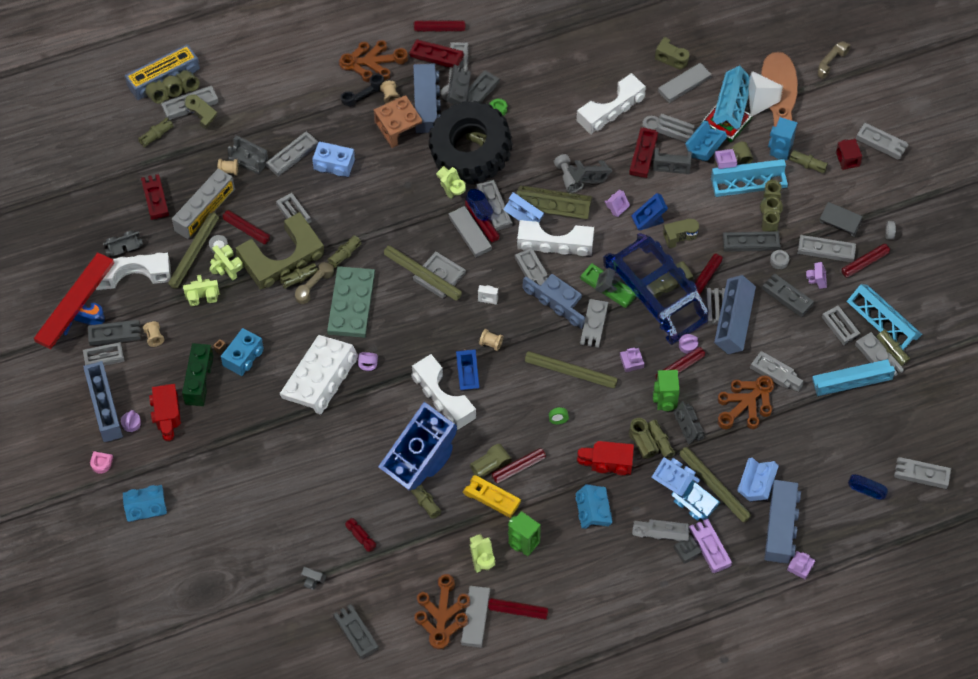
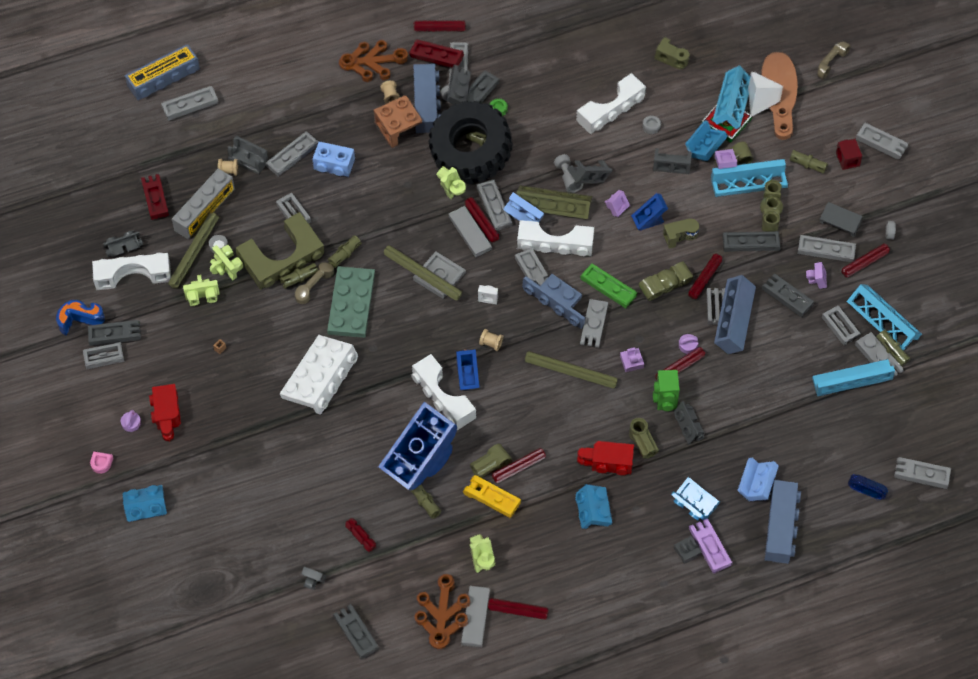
red tile [34,253,114,349] -> none
sand blue brick [83,361,123,442] -> none
olive pin [138,118,173,148] -> none
tan bush [143,321,164,347] -> none
olive piece [145,70,200,104] -> none
dark green arch [182,343,214,407] -> none
olive leg [185,94,217,129] -> none
dark azure brick [221,328,264,376] -> none
dark red axle [223,210,270,244] -> none
black bar [341,73,384,107] -> none
lavender tile [358,352,378,371] -> none
clear blue tile [466,189,493,221] -> none
bright green brick [508,511,541,556] -> none
bright green tile [549,407,569,424] -> none
dark grey tile [595,268,619,293] -> none
clear blue windscreen [603,233,709,345] -> none
dark red plate [629,127,658,178] -> none
light grey hinge [633,519,689,541] -> none
olive pin [647,420,675,459] -> none
light blue bracket [652,457,700,496] -> none
light grey tile [656,114,695,142] -> none
light grey tile [658,63,711,103] -> none
olive axle [679,447,751,523] -> none
dark orange plant [718,375,774,429] -> none
light grey hinge [750,351,803,392] -> none
dark azure brick [768,117,797,160] -> none
light grey tile [770,250,789,269] -> none
lavender tile [787,551,815,580] -> none

